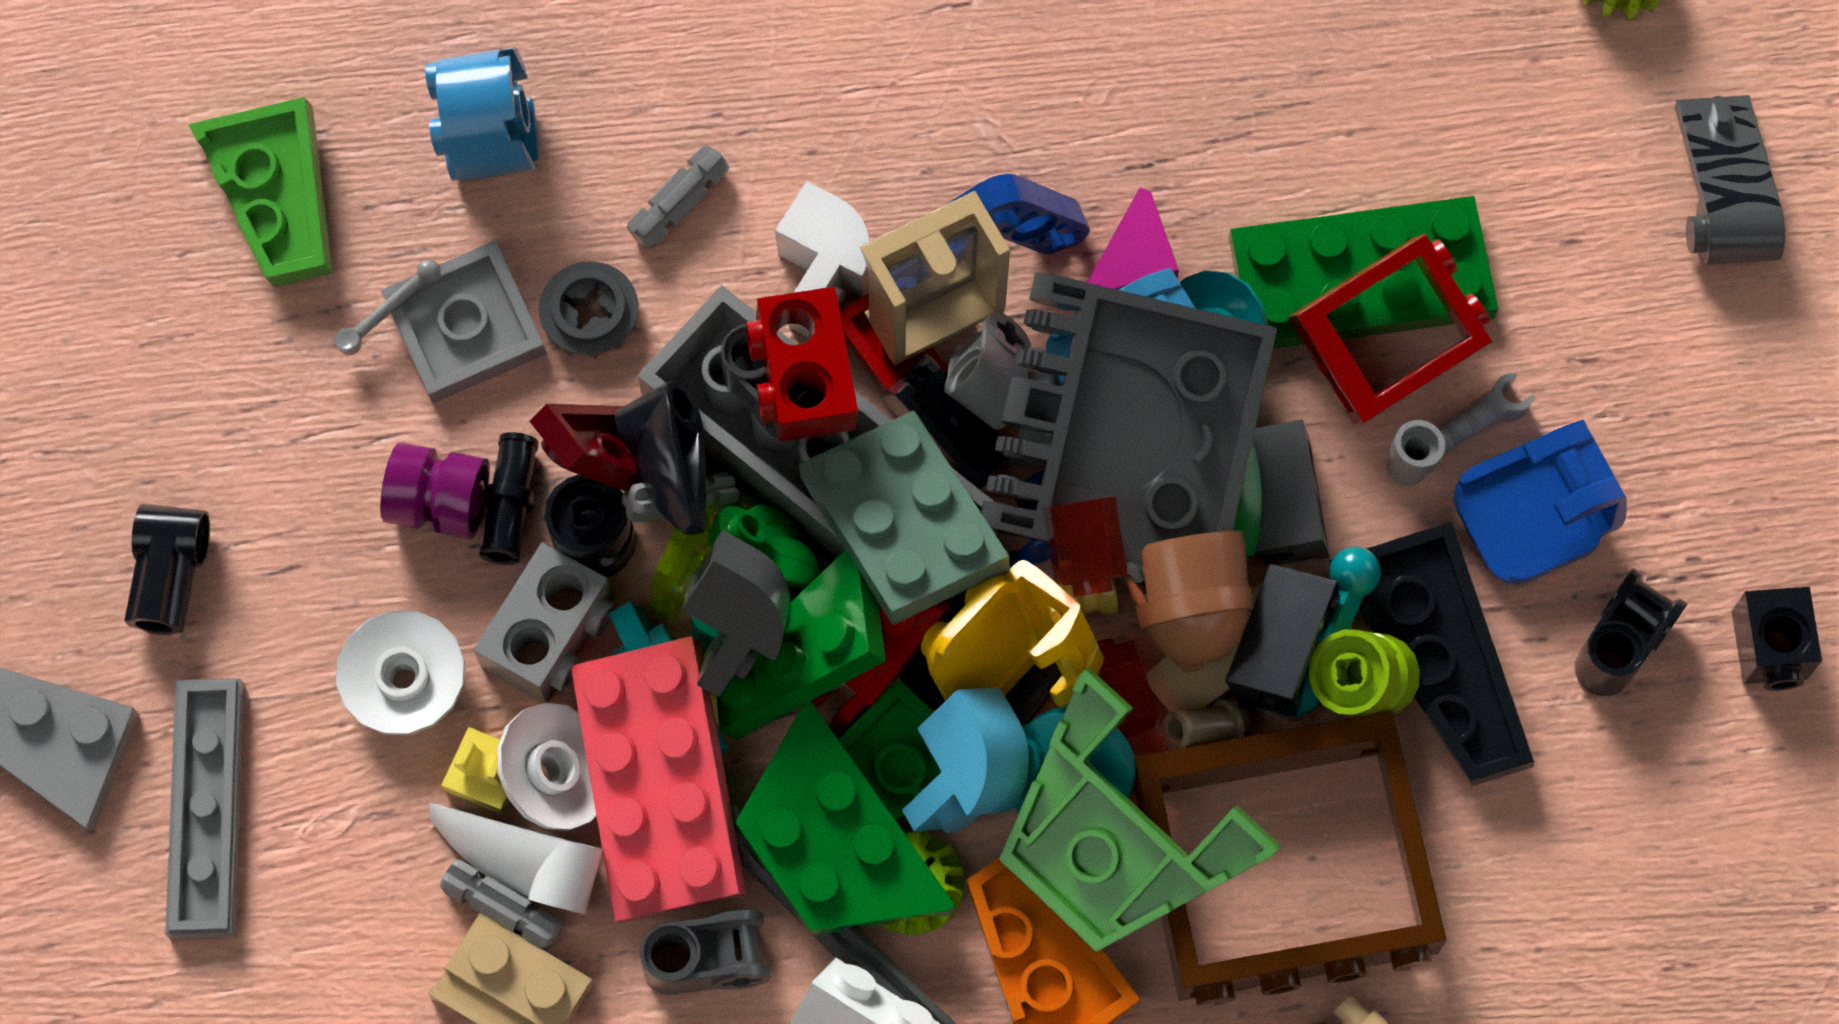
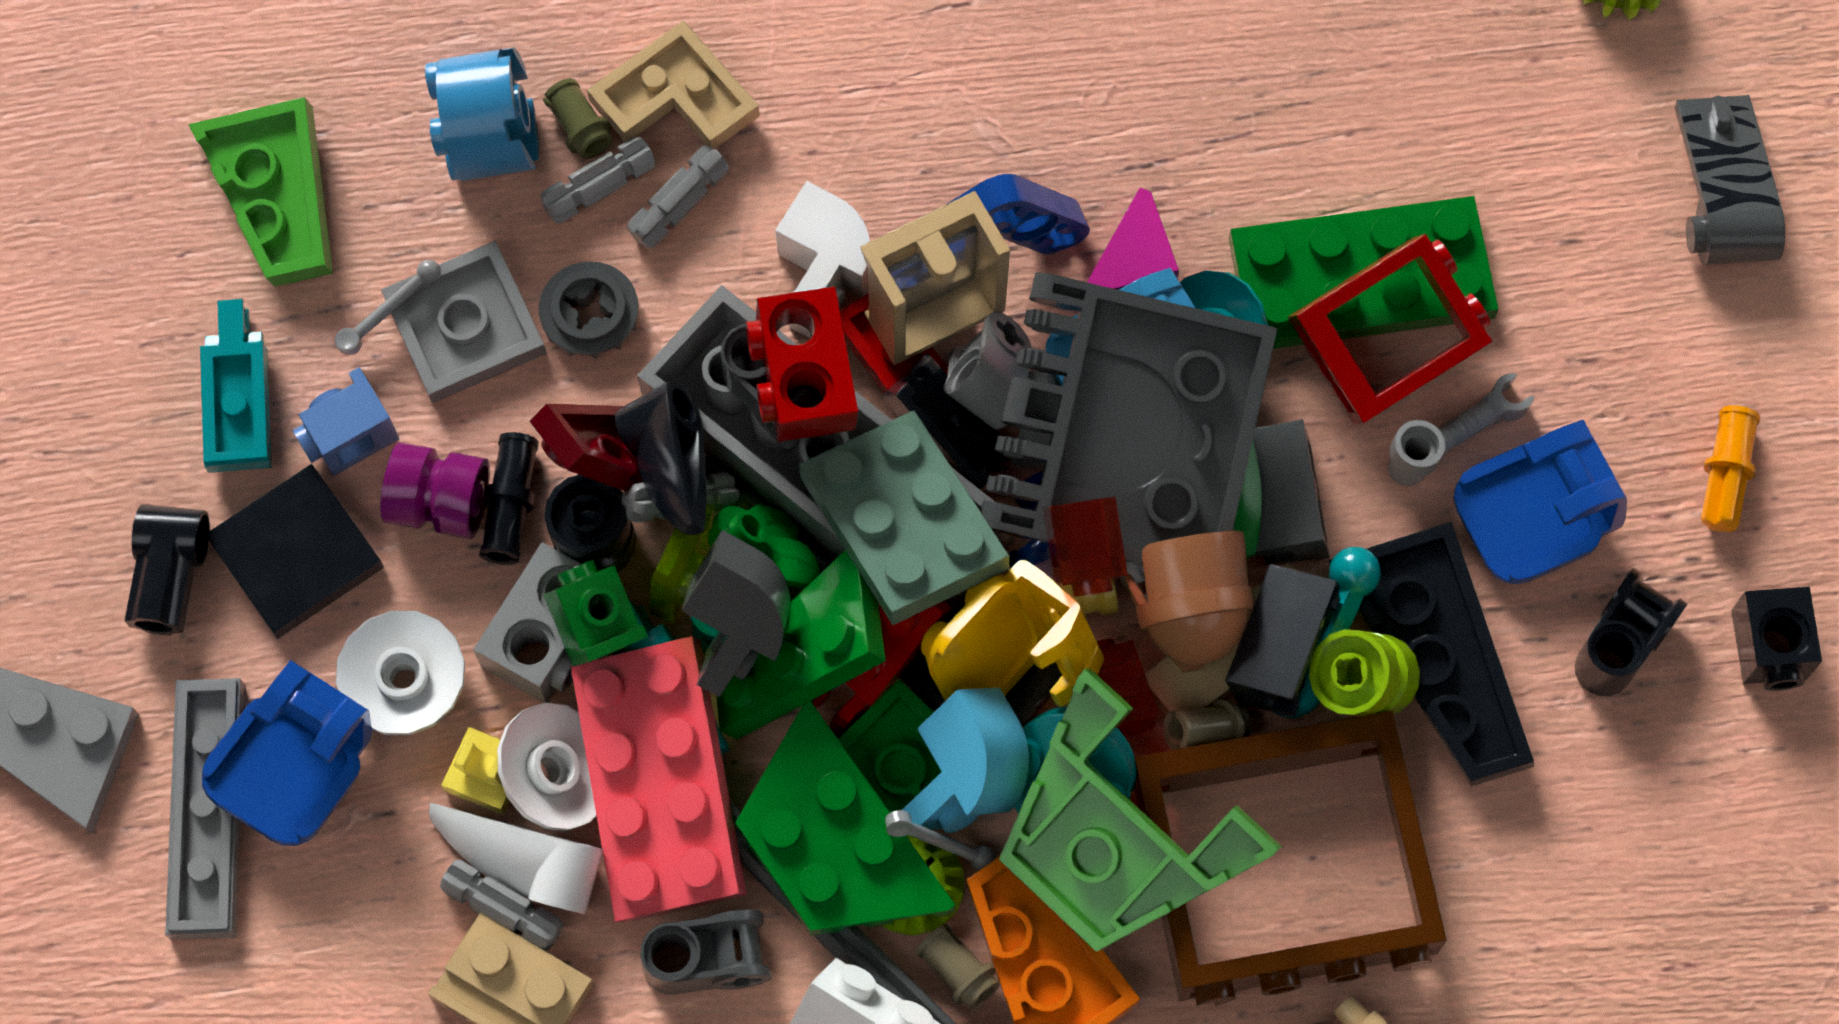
none -> teal hinge [200,299,272,473]
none -> blue piece [202,660,372,846]
none -> black tile [205,464,384,639]
none -> medium blue brick [292,367,399,476]
none -> light grey axle [540,136,655,223]
none -> olive pin [543,78,612,159]
none -> green brick [543,560,648,667]
none -> tan plate [587,20,760,149]
none -> light grey hinge [885,810,996,871]
none -> dark tan pin [916,924,1000,1010]
none -> light orange axle [1701,405,1761,532]

